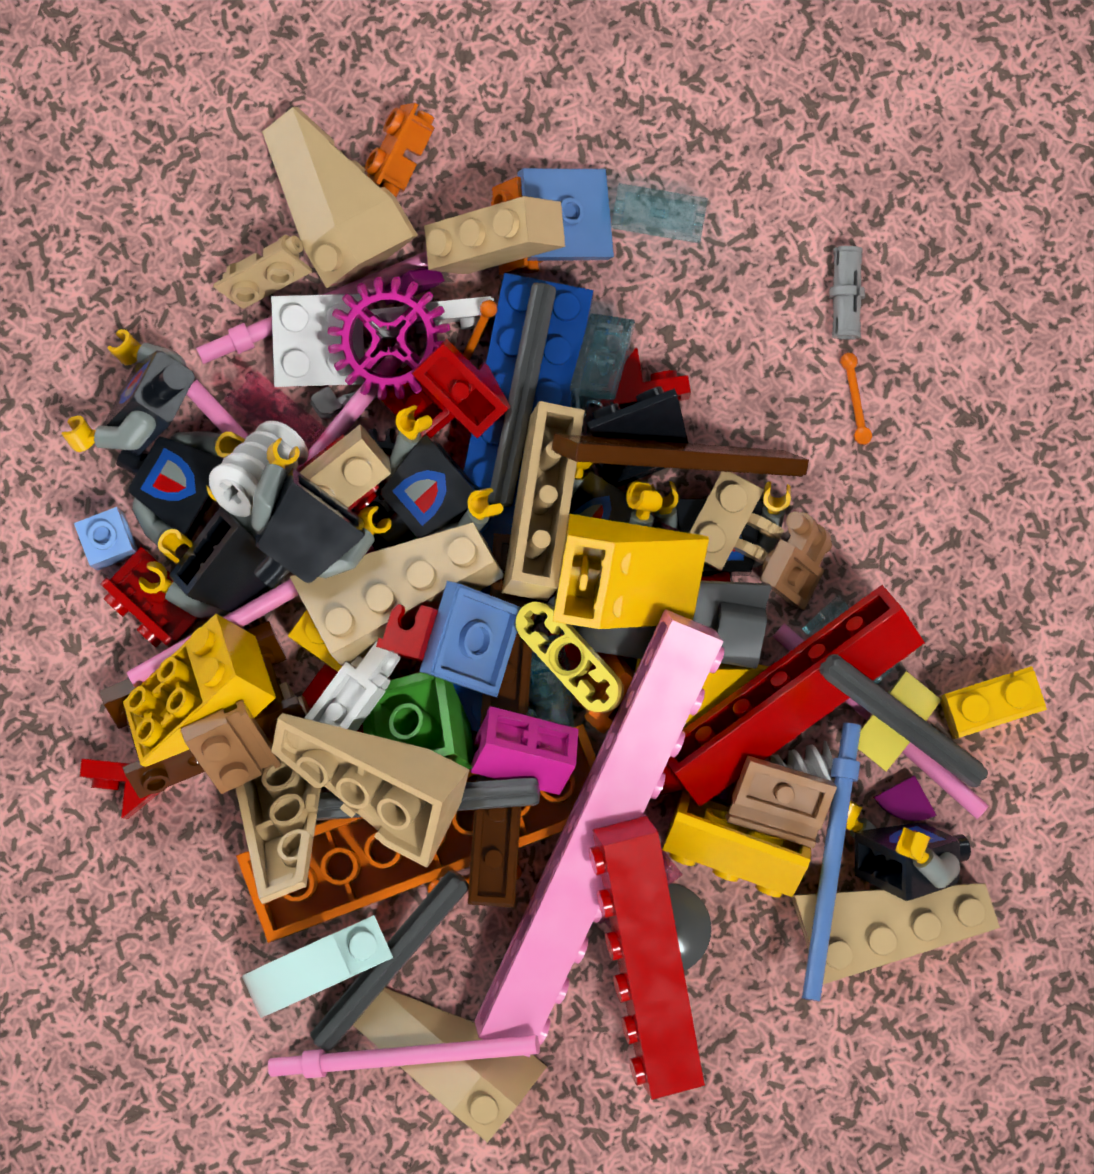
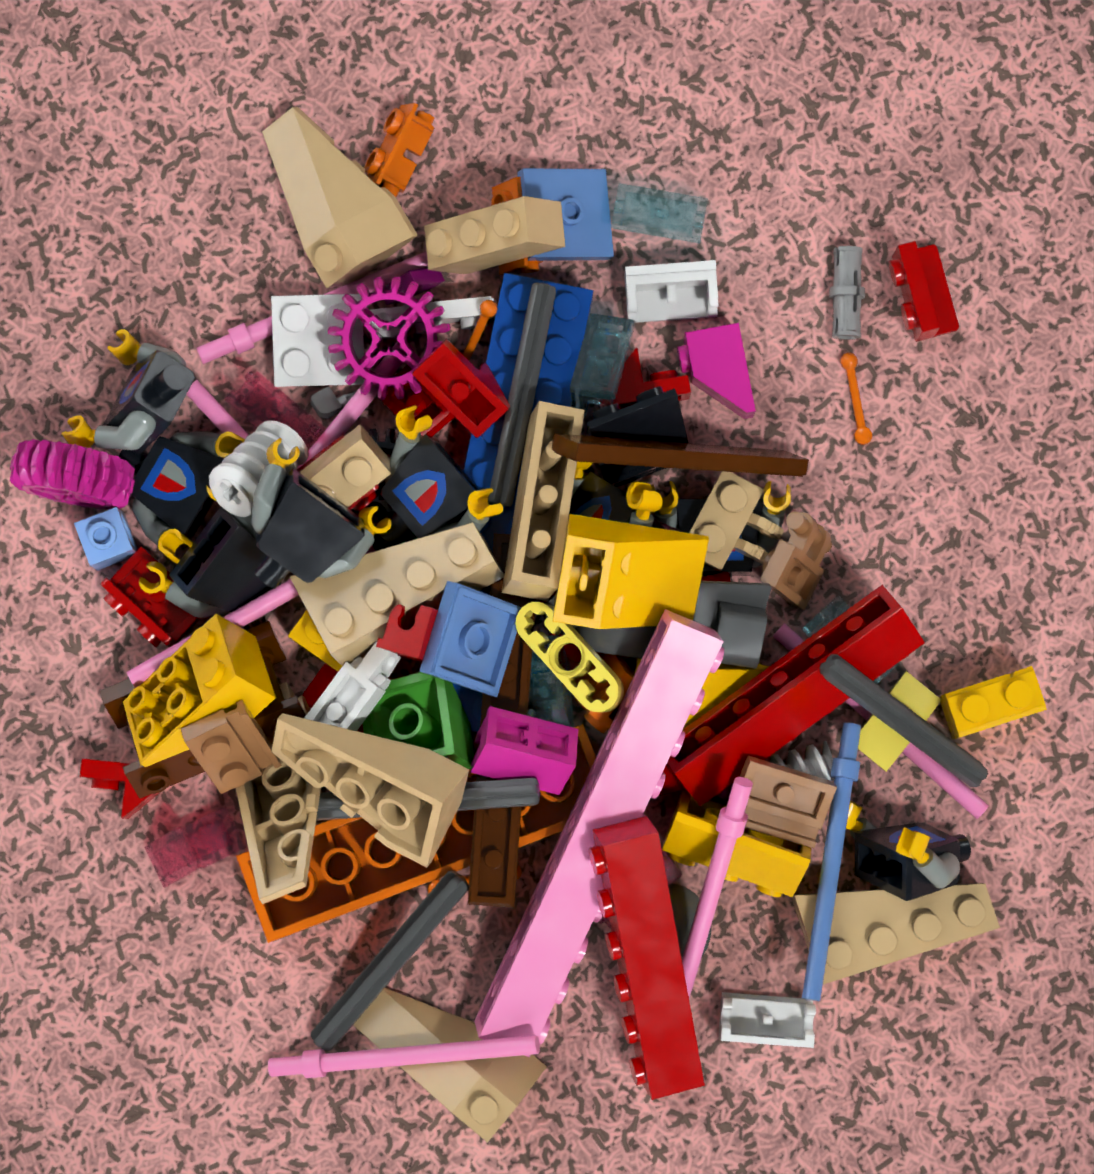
tan hinge [213,235,312,309] -> none
light aqua arch [242,915,393,1018] -> none
magenta tile [873,775,937,821] -> none
none -> dark pink gear [10,439,135,510]
none -> clear pink slope [144,806,247,888]
none -> white hinge [624,260,719,323]
none -> dark pink slope [677,323,756,419]
none -> bright pink bar [682,777,753,998]
none -> white hinge [718,992,816,1048]
none -> red bracket [889,241,959,342]

